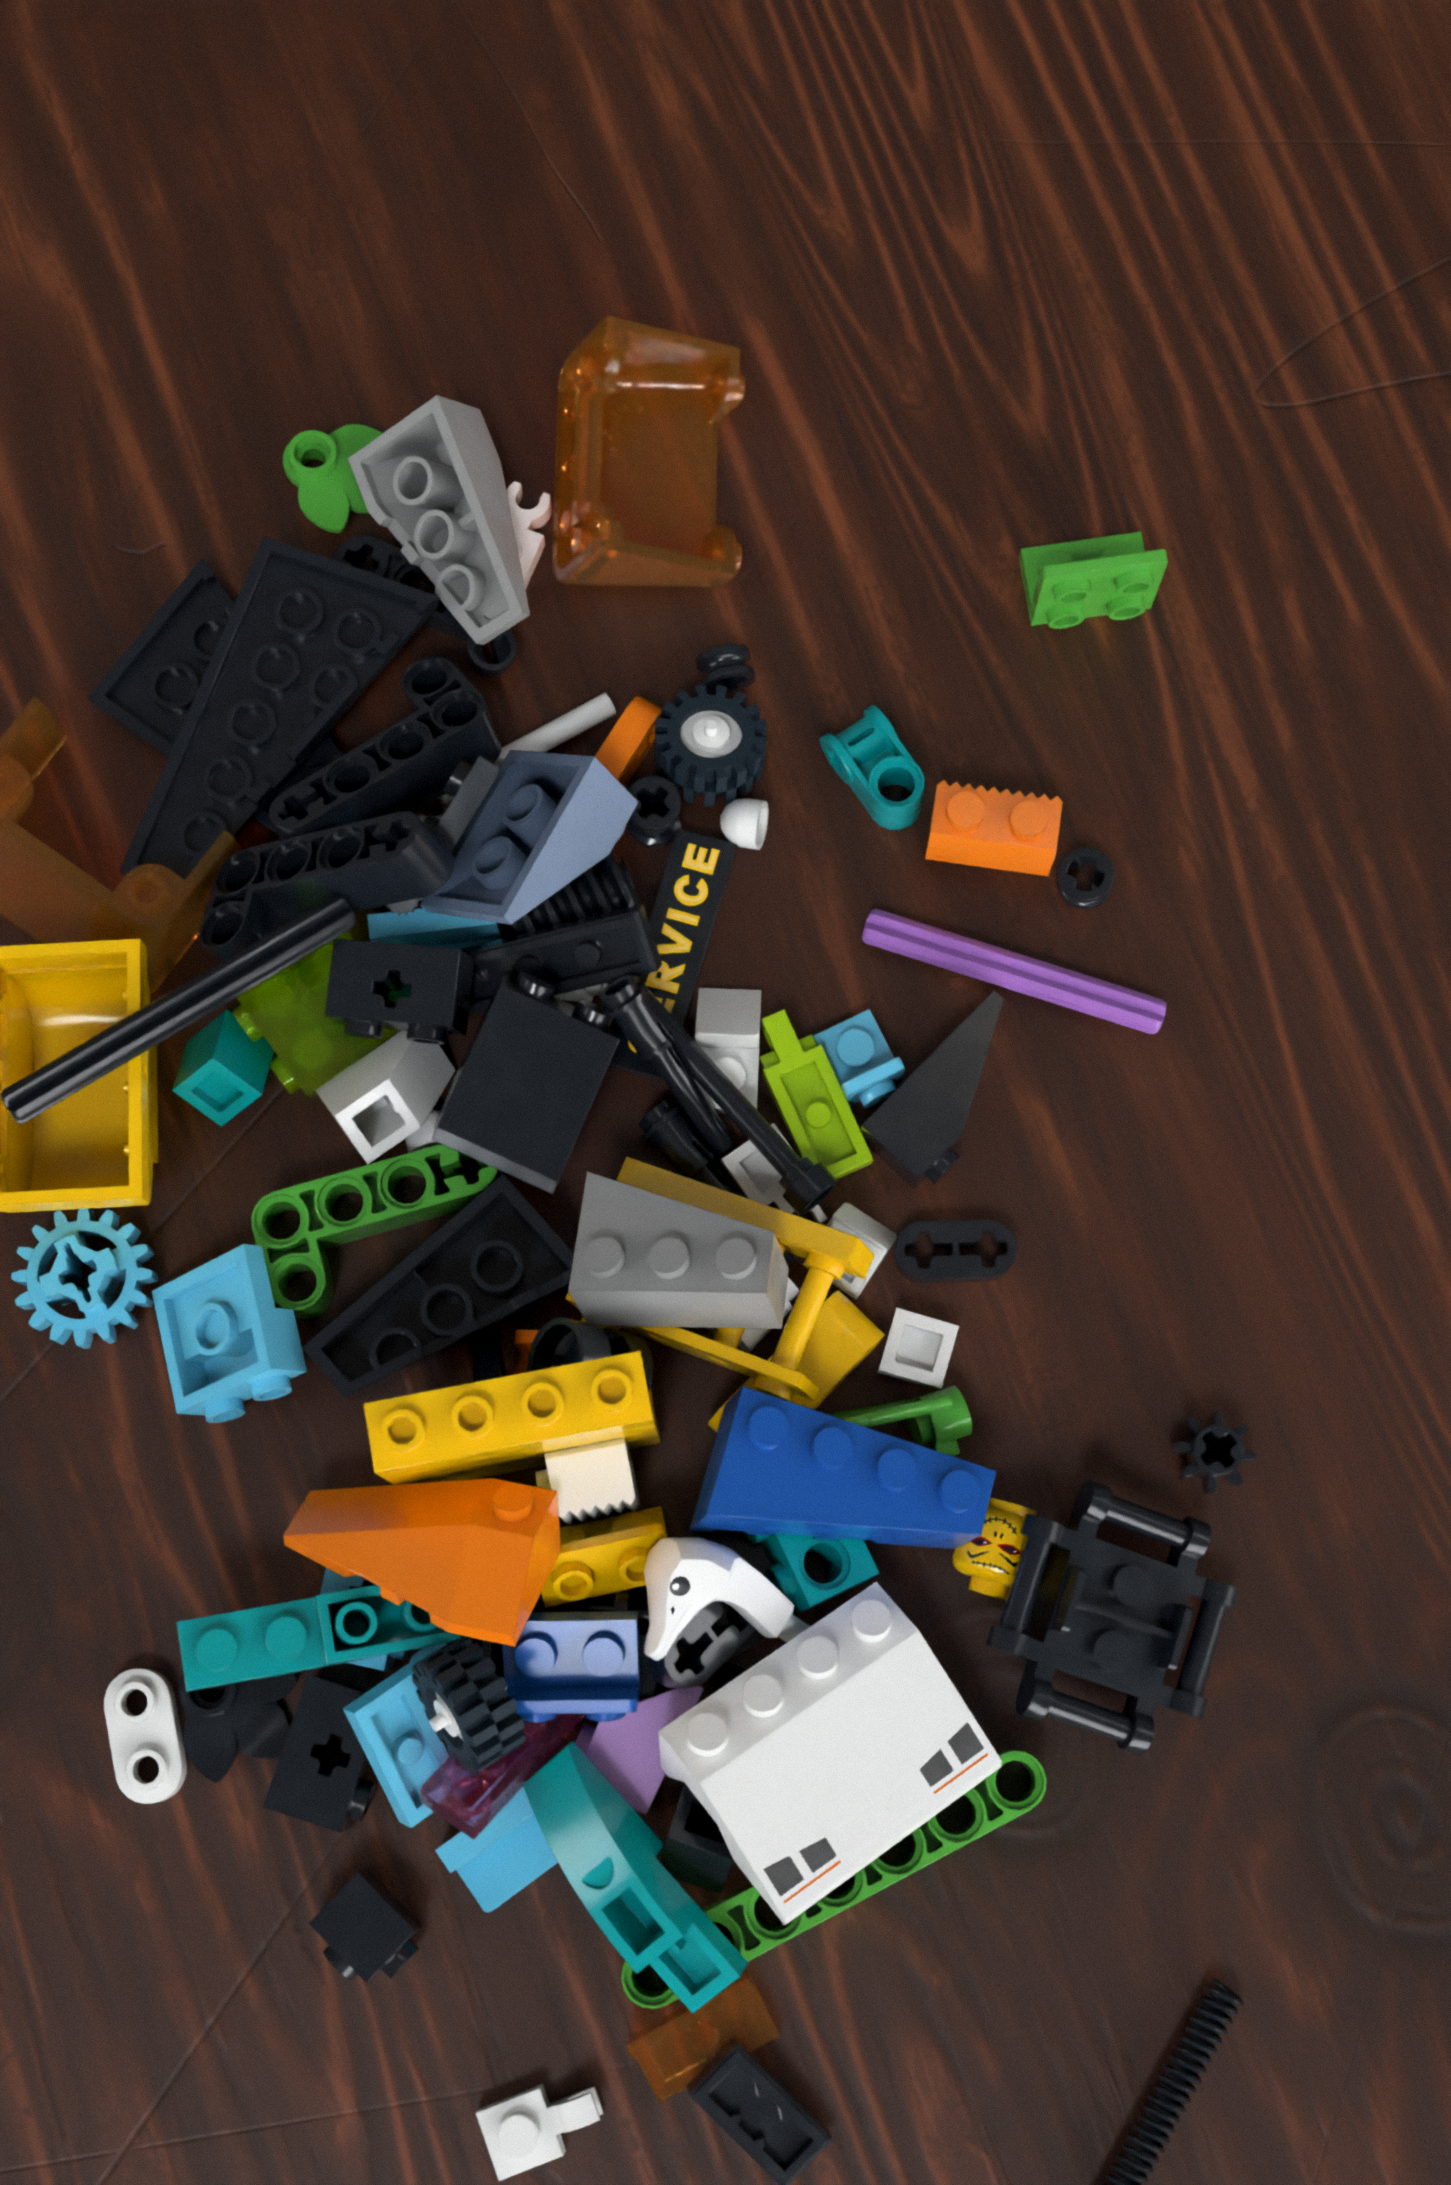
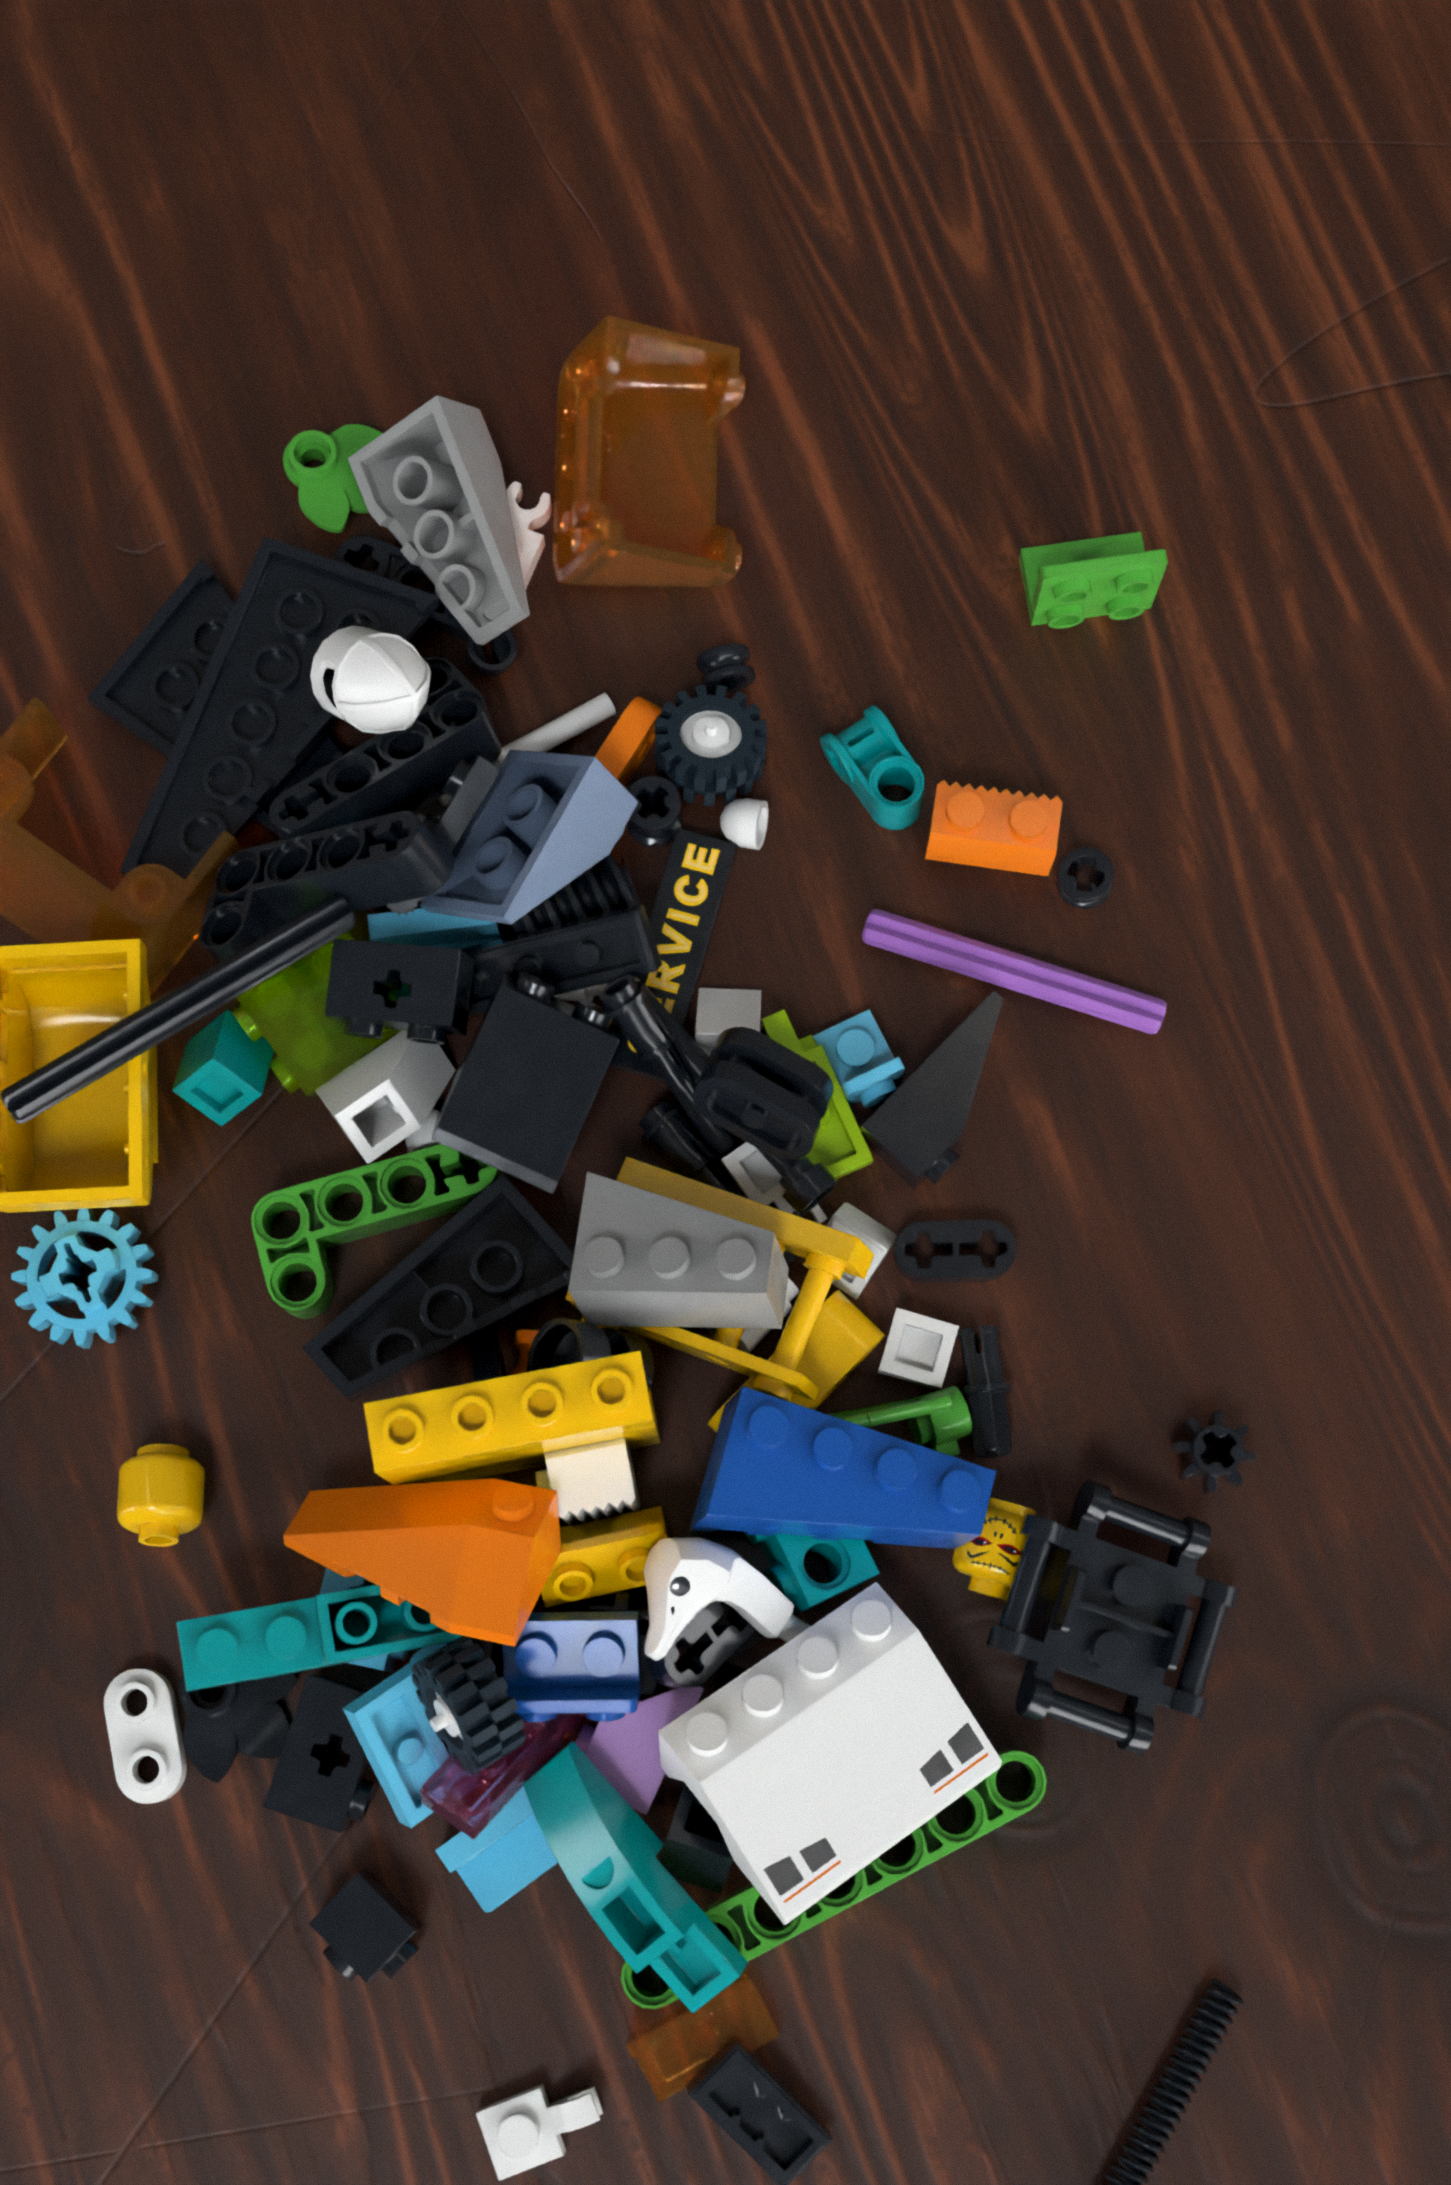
medium azure plate [152,1244,307,1423] -> none
none -> yellow head [117,1444,205,1547]
none -> white helmet [310,626,431,734]
none -> black brick [693,1027,834,1160]
none -> black axle [958,1325,1012,1459]

